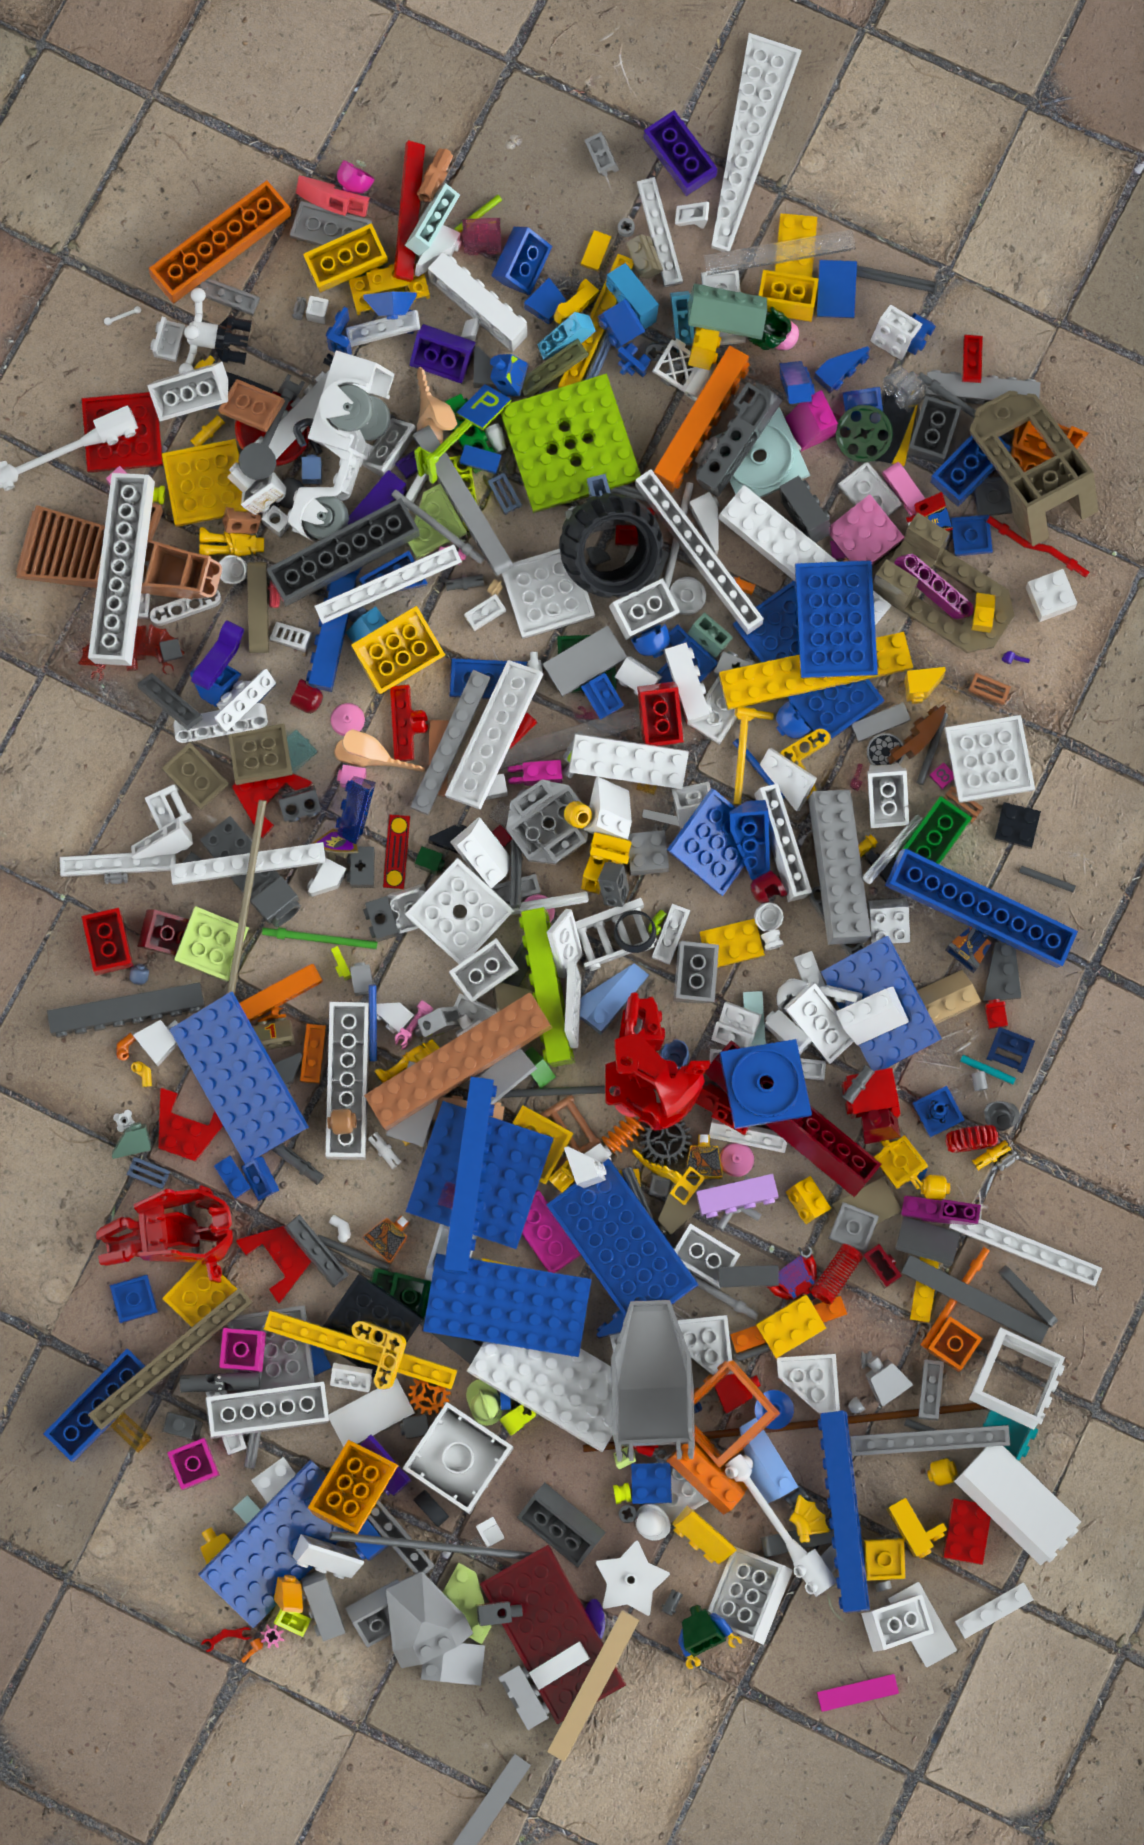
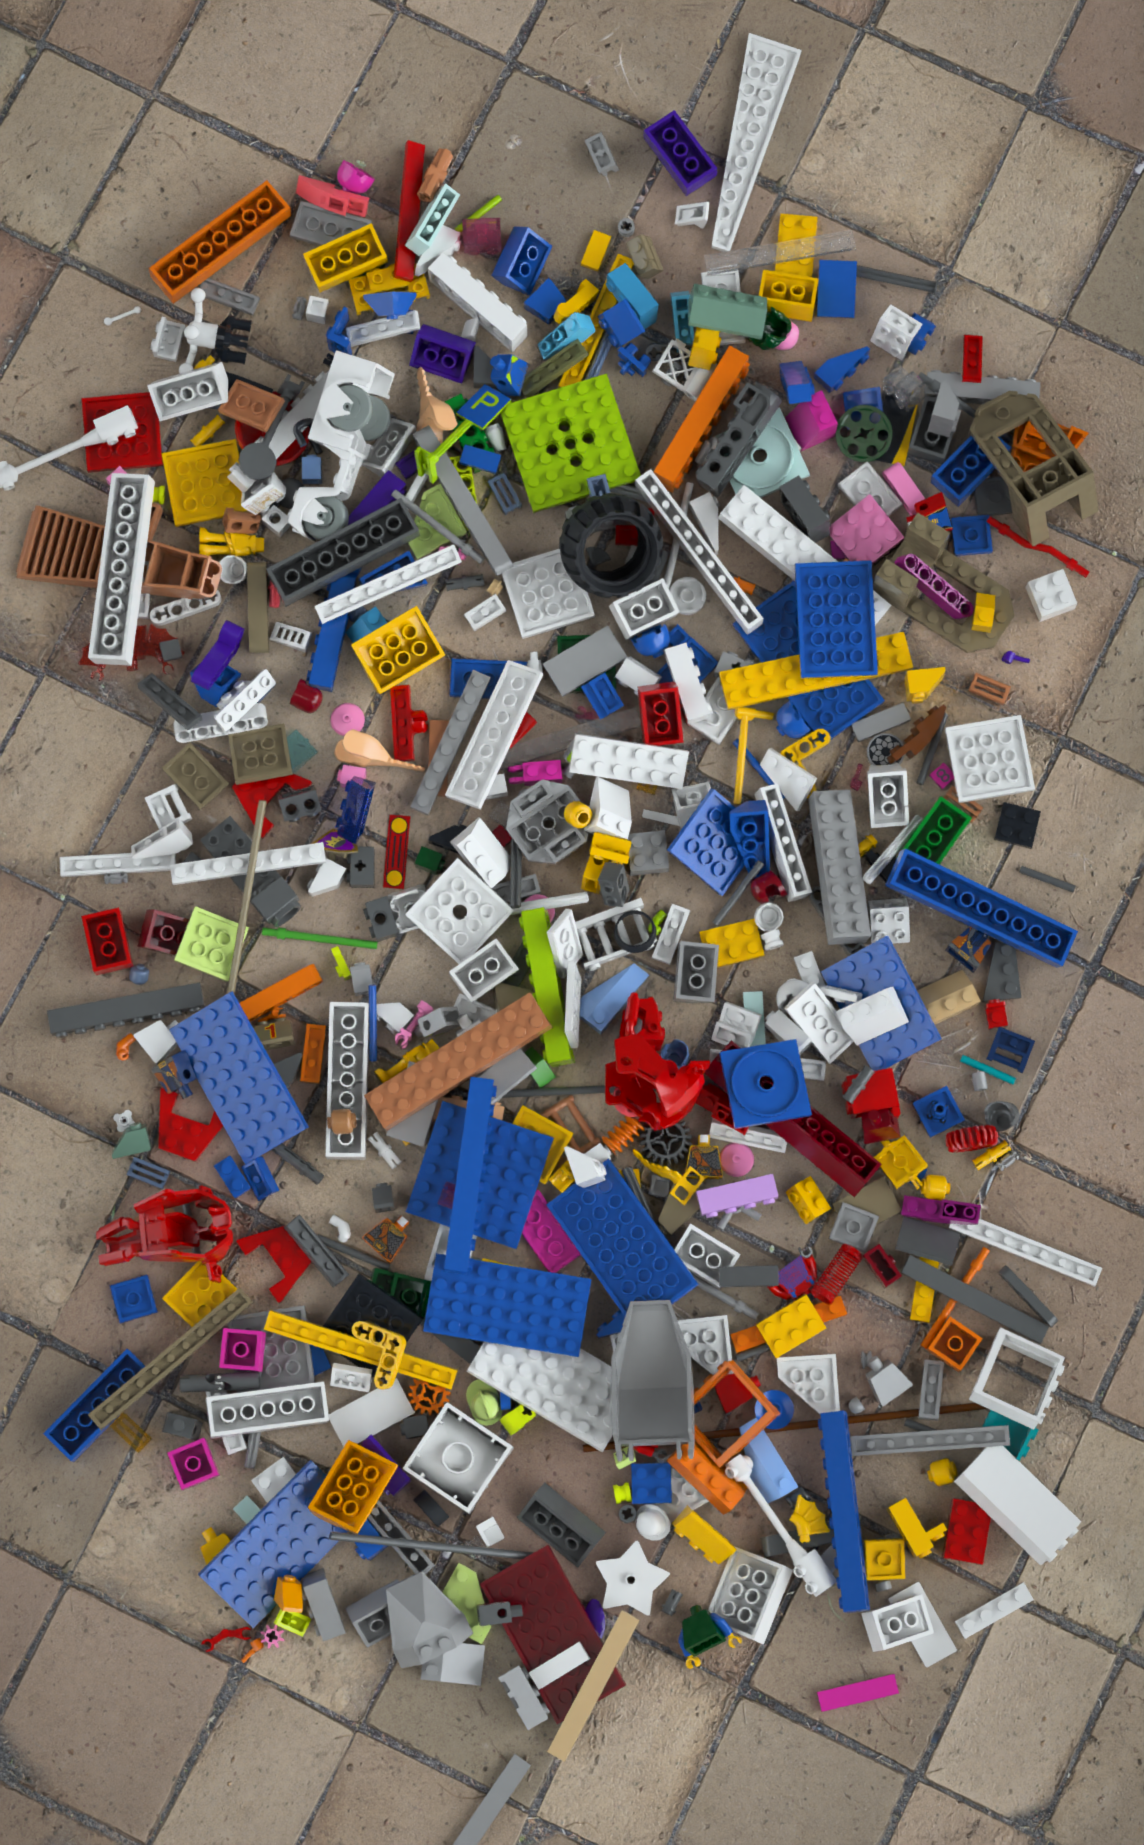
yellow arm [131,1061,152,1087] -> none
white slope [293,1534,364,1579] -> none
white tile [637,177,683,287] -> none
sand green brick [687,612,733,658] -> none
none -> dark blue torso [151,1050,196,1100]
none -> dark grey slope [372,1183,395,1213]
none -> dark grey bar [712,860,764,926]
none -> light grey slope [928,379,961,437]

